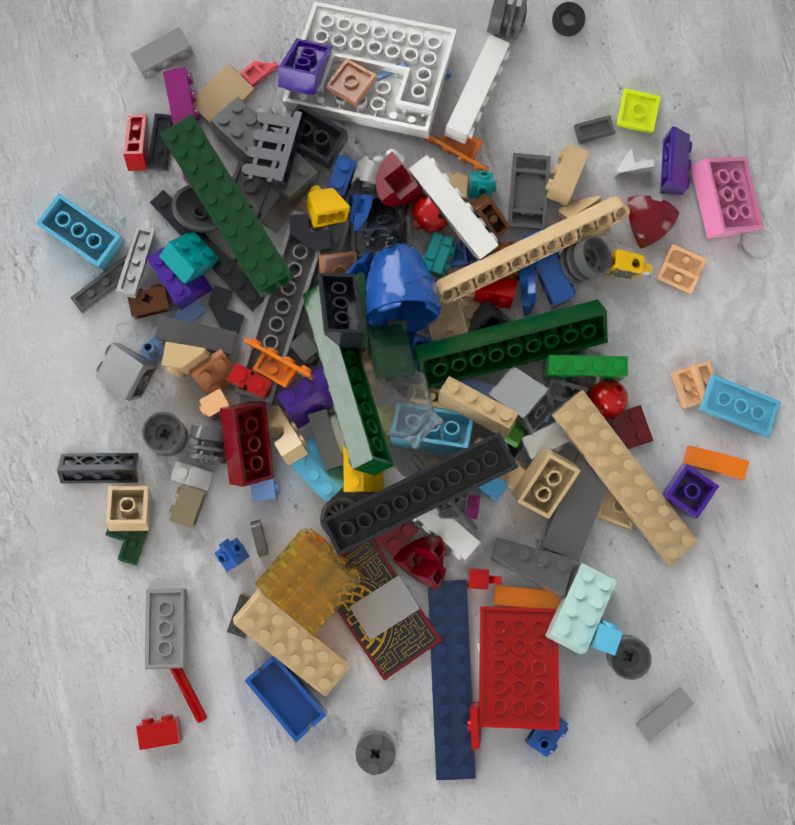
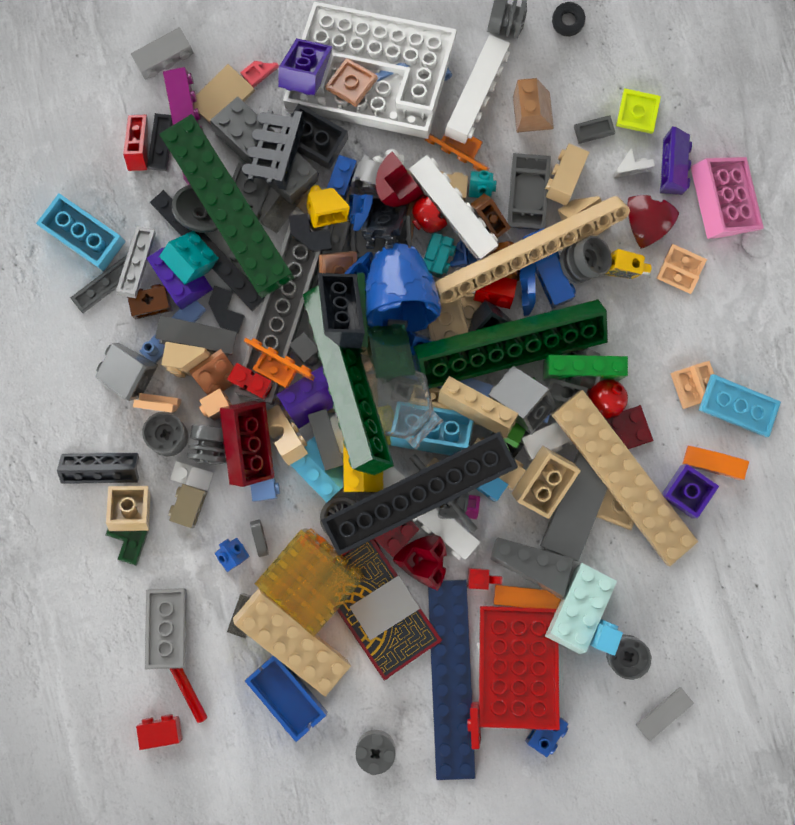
none -> light nougat slope [133,393,182,413]
none -> medium nougat slope [513,78,554,133]

